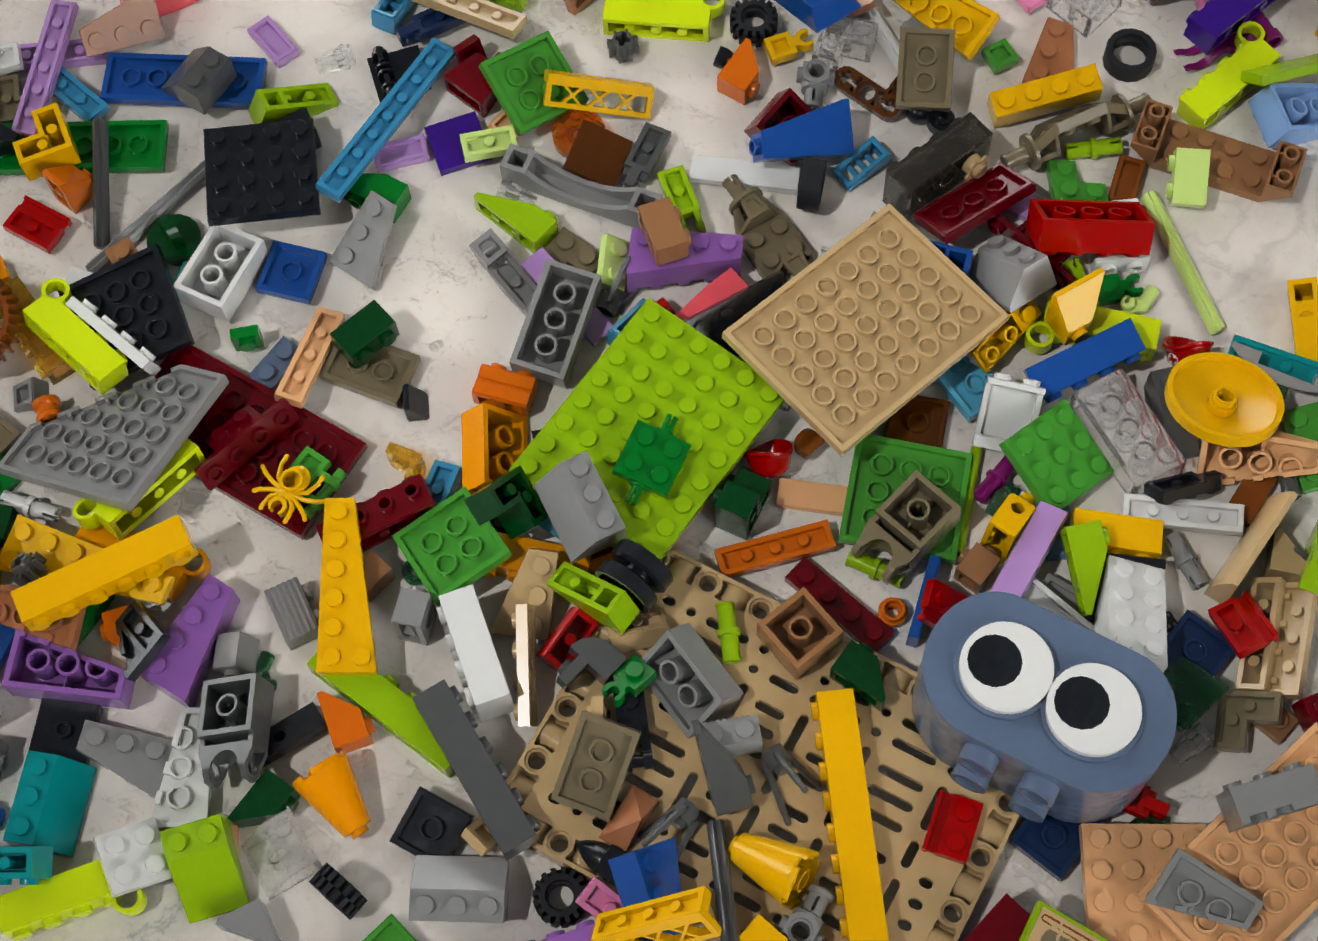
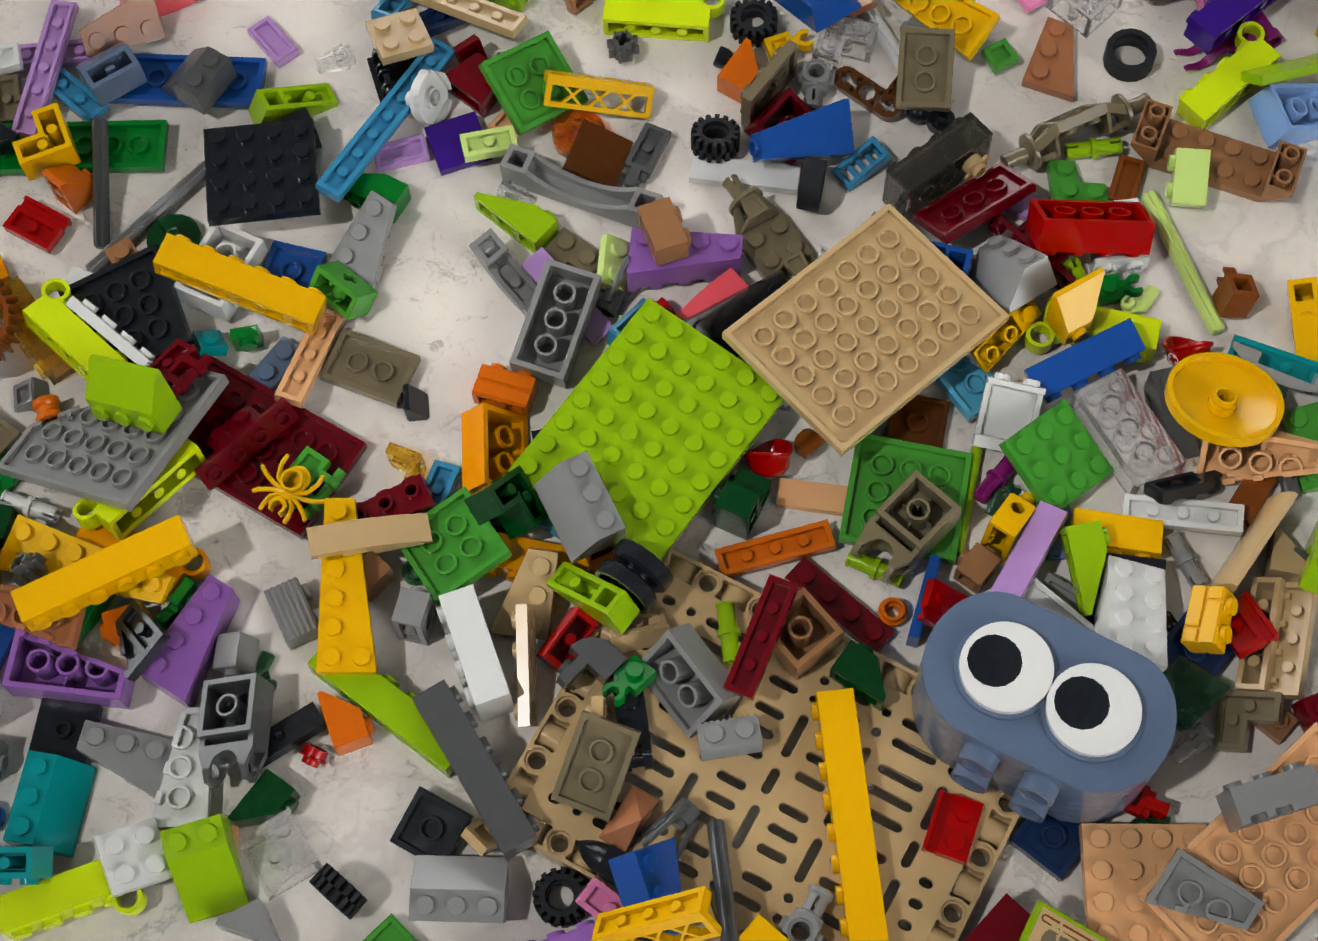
light orange cone [292,750,371,840] -> none
dark green brick [330,300,400,369] -> none
green plate [612,414,691,506] -> none
lime hinge [657,165,706,233] -> none
dark grey slope [691,719,756,817] -> none
yellow cone [728,832,820,910] -> none
dark grey plant [761,743,821,826] -> none
yellow brick [987,63,1103,129] -> none
none -> sand blue slope [75,41,148,107]
none -> lime slope [85,354,183,434]
none -> dark red plate [148,339,213,397]
none -> yellow brick [153,233,327,335]
none -> green plate [156,576,199,629]
none -> teal plate [192,329,228,356]
none -> red plate [299,742,328,768]
none -> tan slope [306,513,433,560]
none -> bright green brick [308,260,378,320]
none -> tan plate [365,8,434,66]
none -> white plate [405,69,452,125]
none -> black tyre [691,114,740,163]
none -> dark red plate [723,574,799,701]
none -> dark tan plate [740,39,798,128]
none -> yellow brick [1181,585,1238,655]
none -> dark orange brick [1212,267,1260,319]

